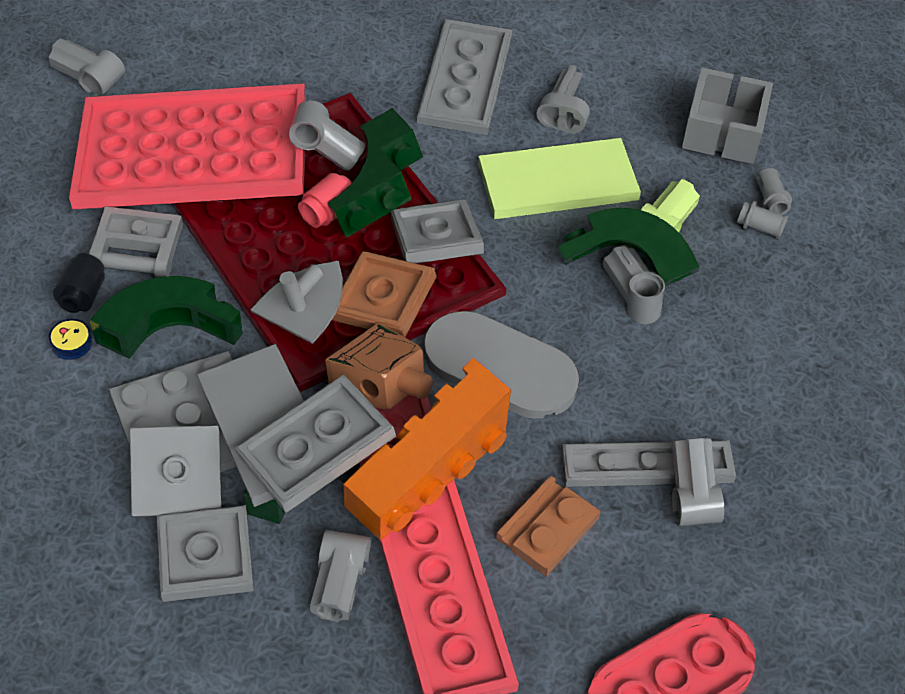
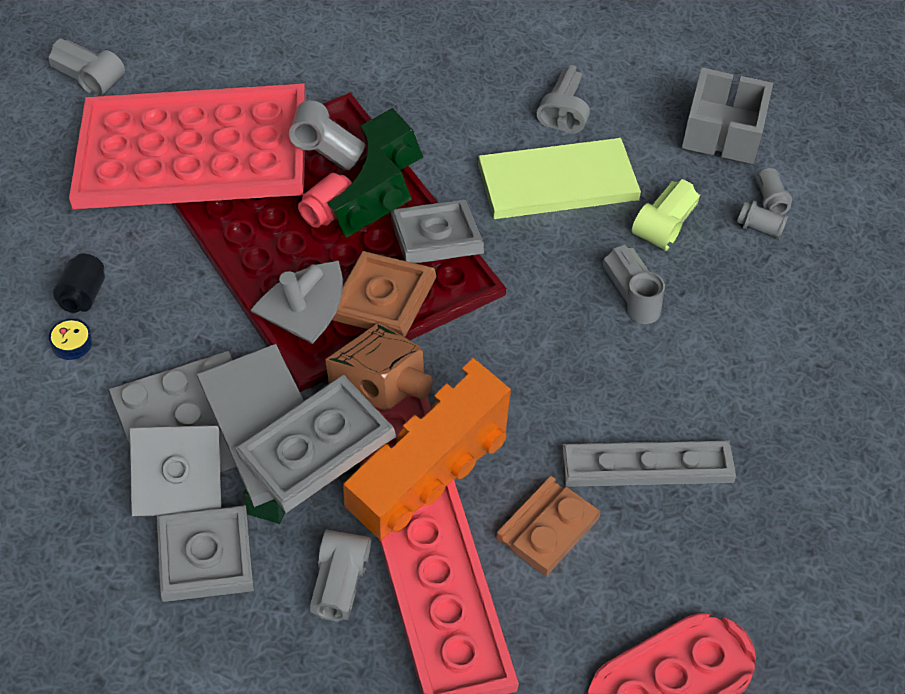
light grey plate [89,206,183,278] -> none
dark green arch [90,276,243,359] -> none
light grey tile [417,19,513,135] -> none
light grey tile [425,311,579,419] -> none
dark green arch [558,208,700,287] -> none
light grey piece [672,438,724,526] -> none

